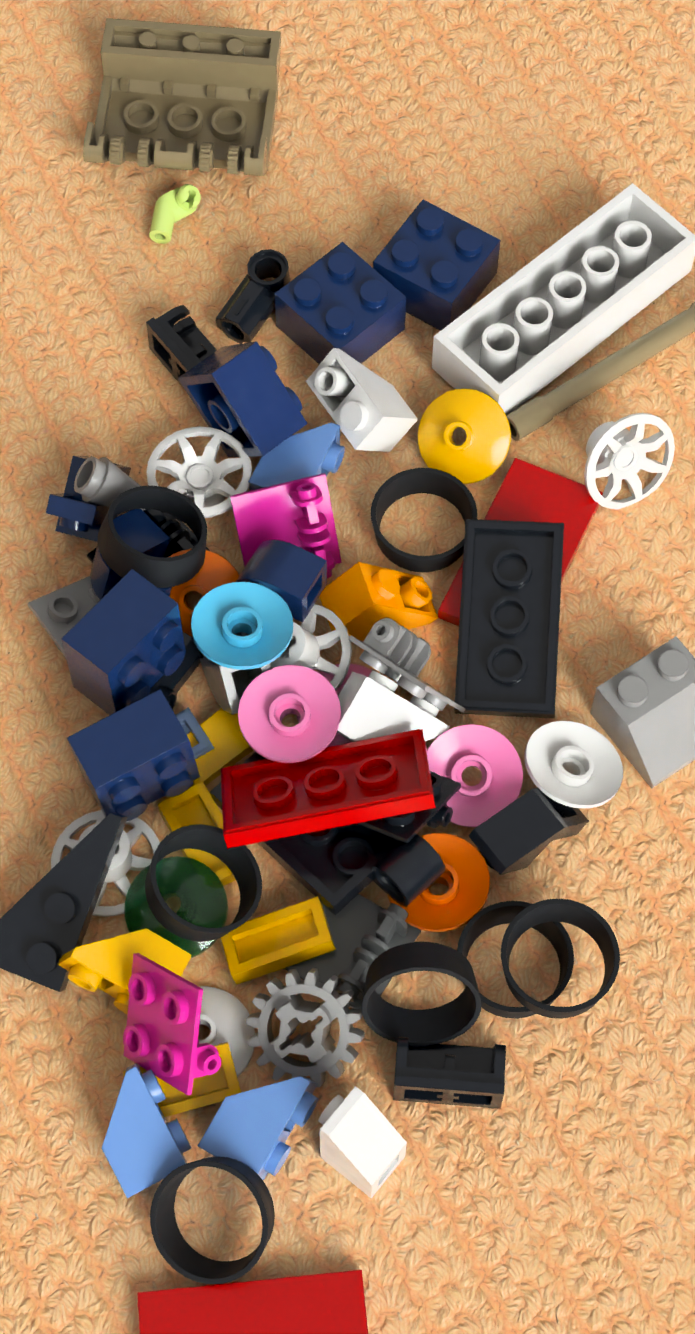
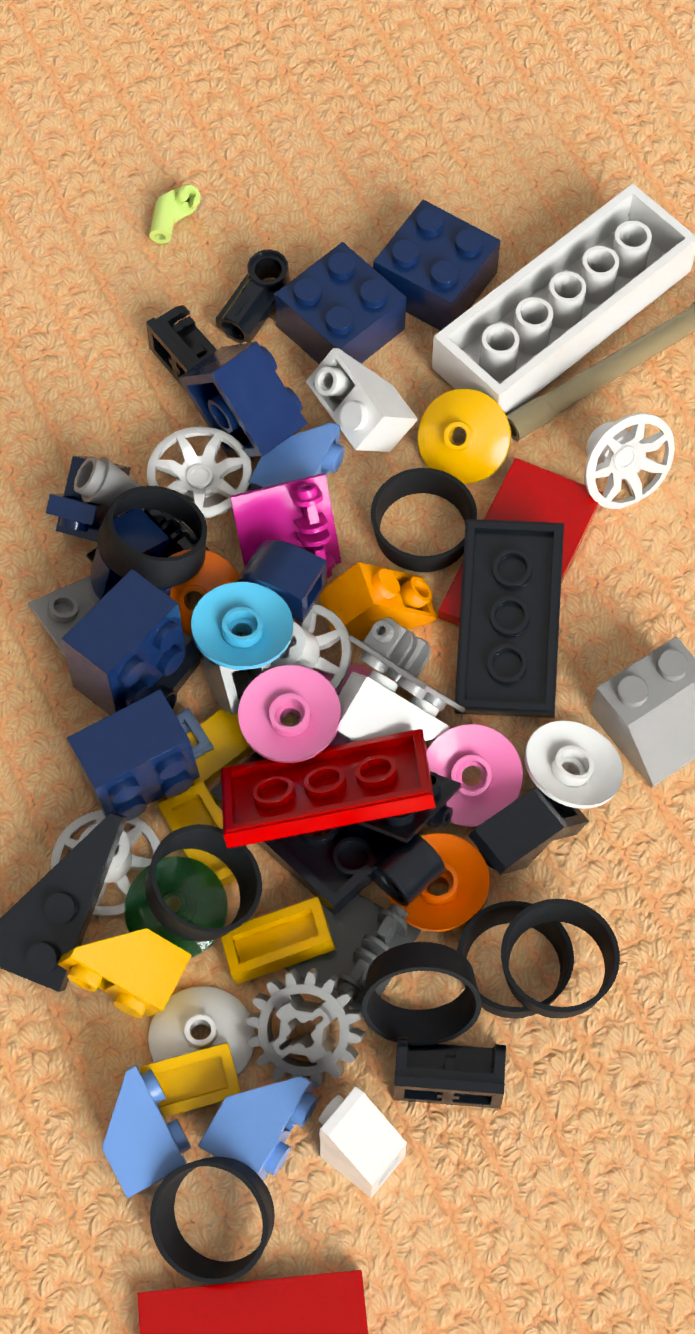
dark tan slope [83,18,281,176] -> none
dark pink hinge [123,953,221,1095] -> none

